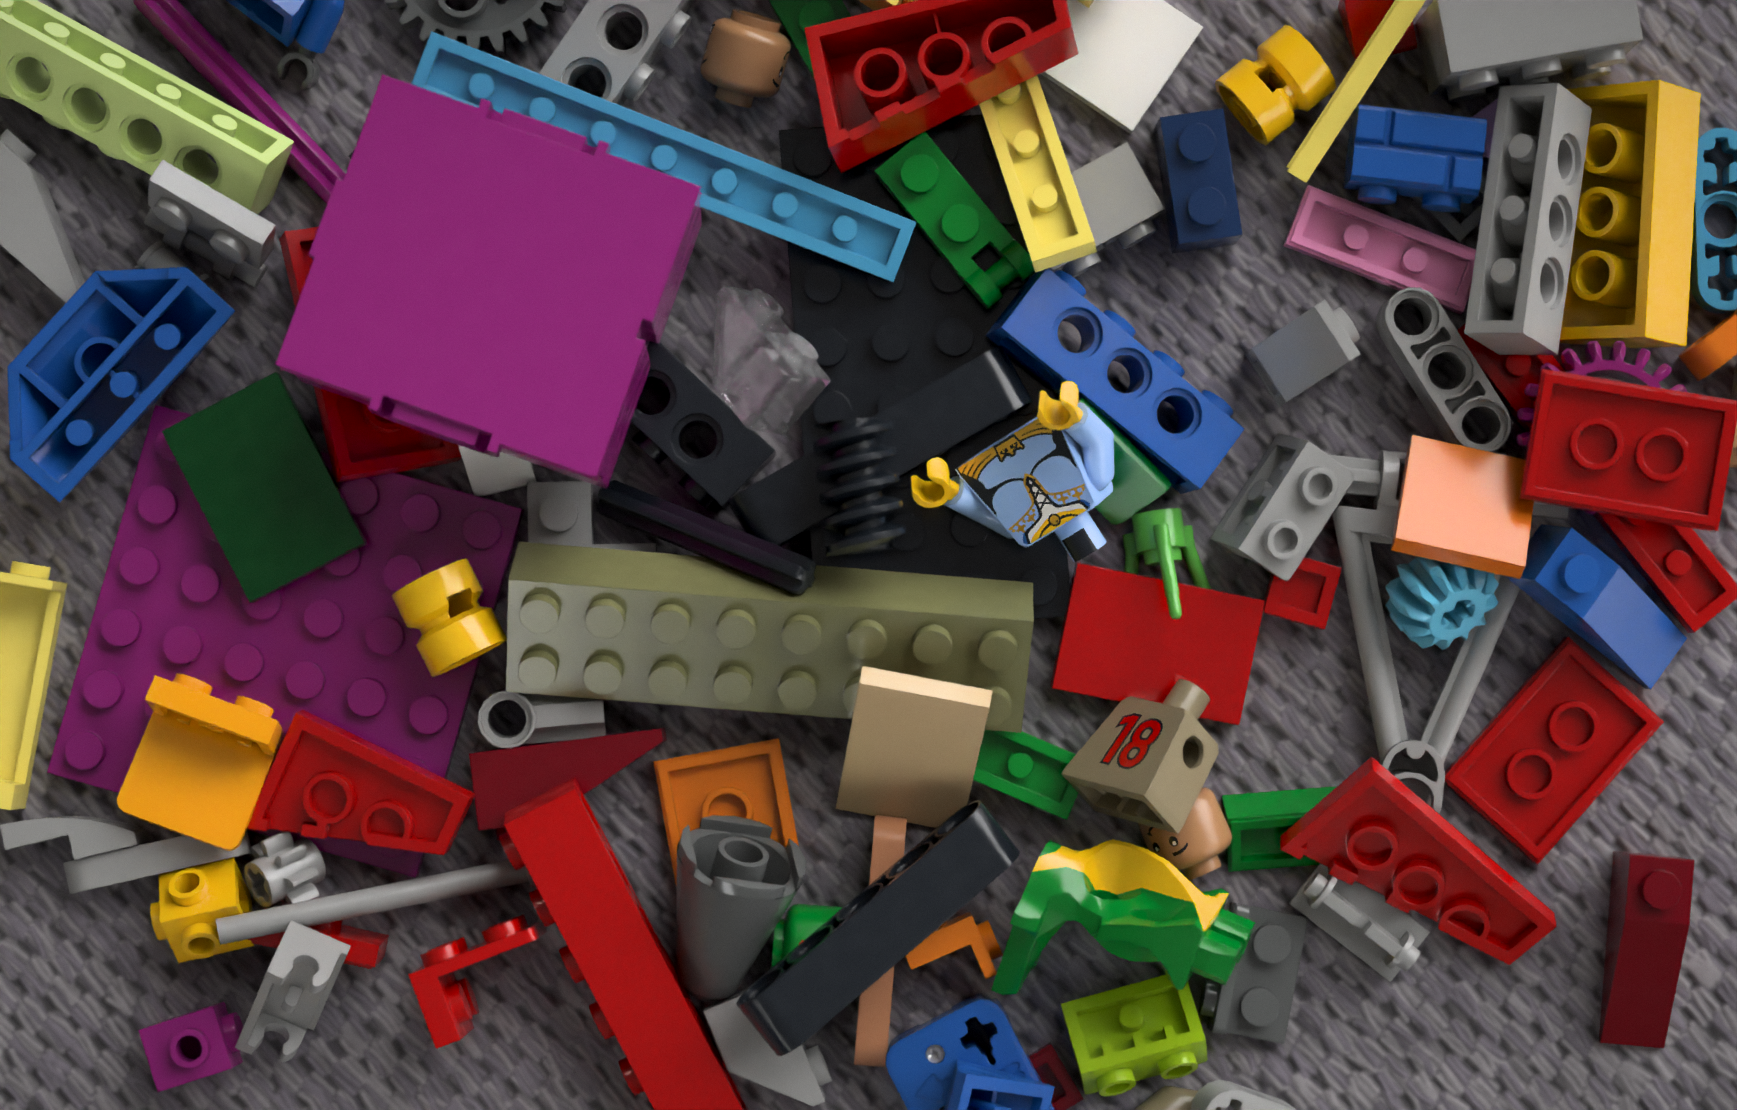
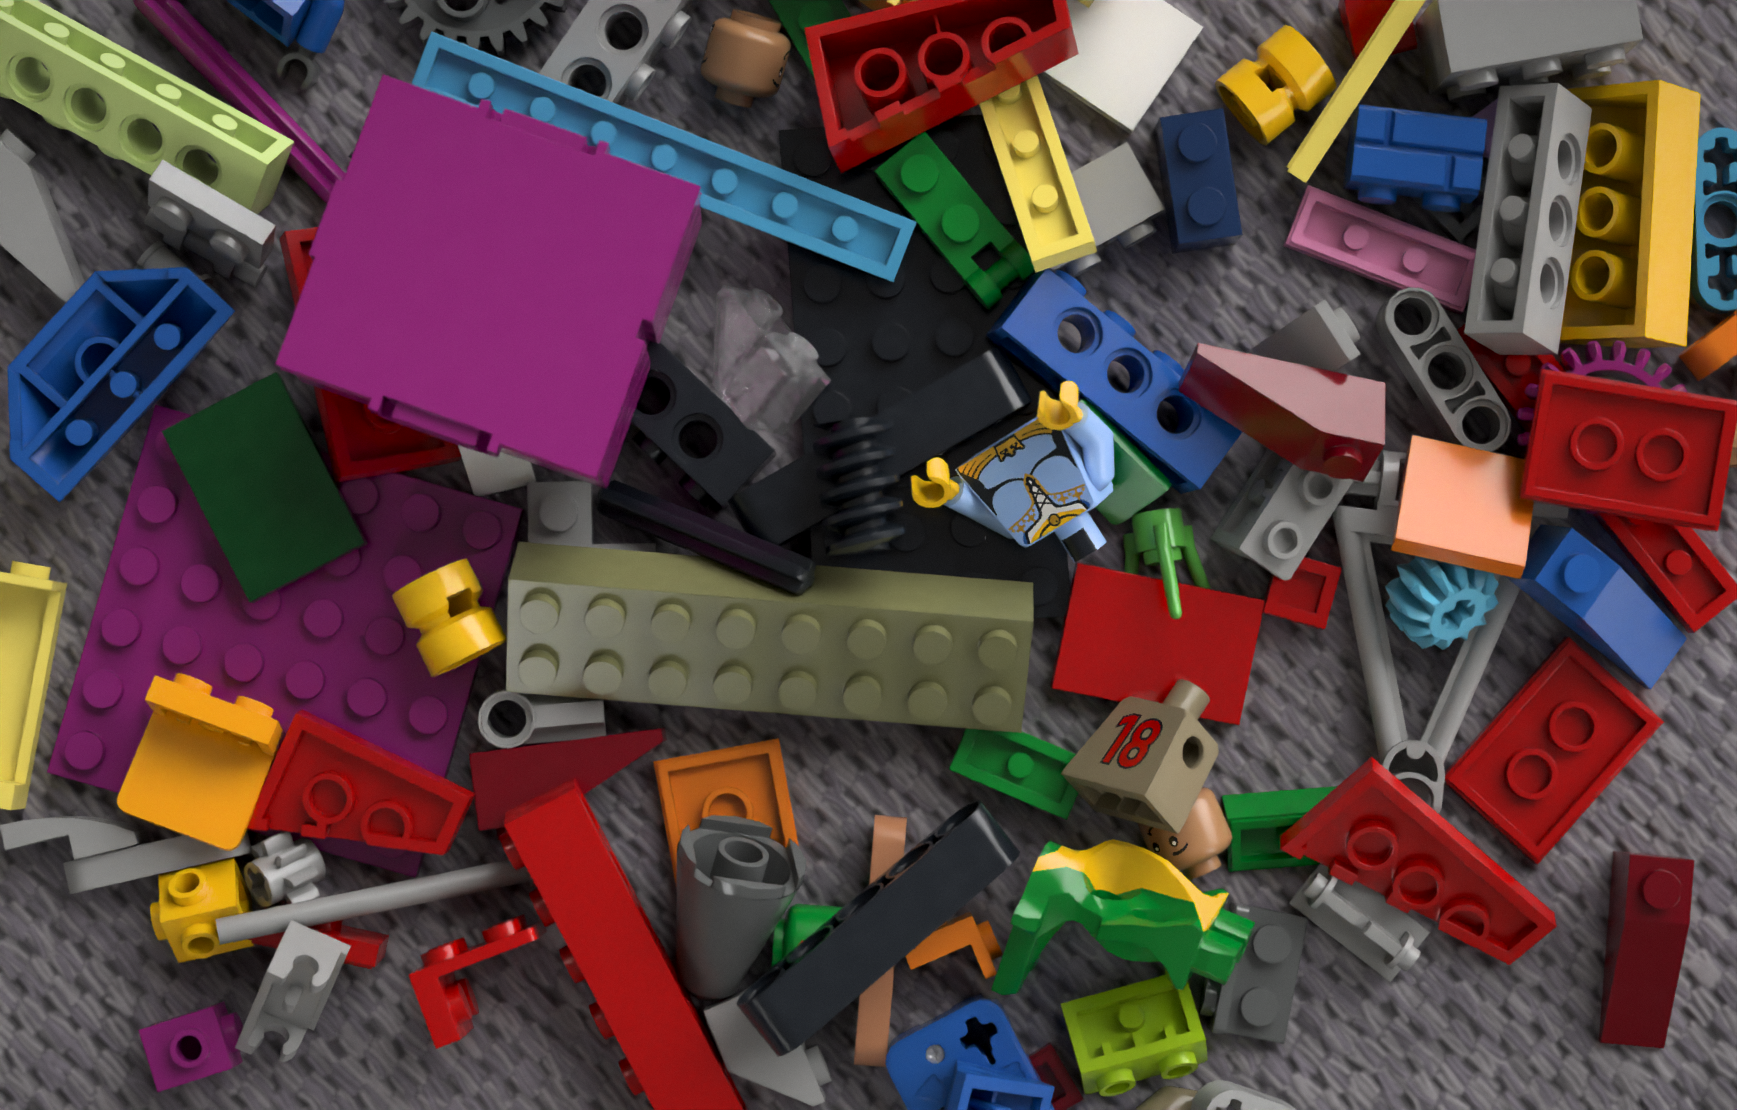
tan tile [836,666,992,828] -> none
none -> dark red slope [1179,343,1386,482]

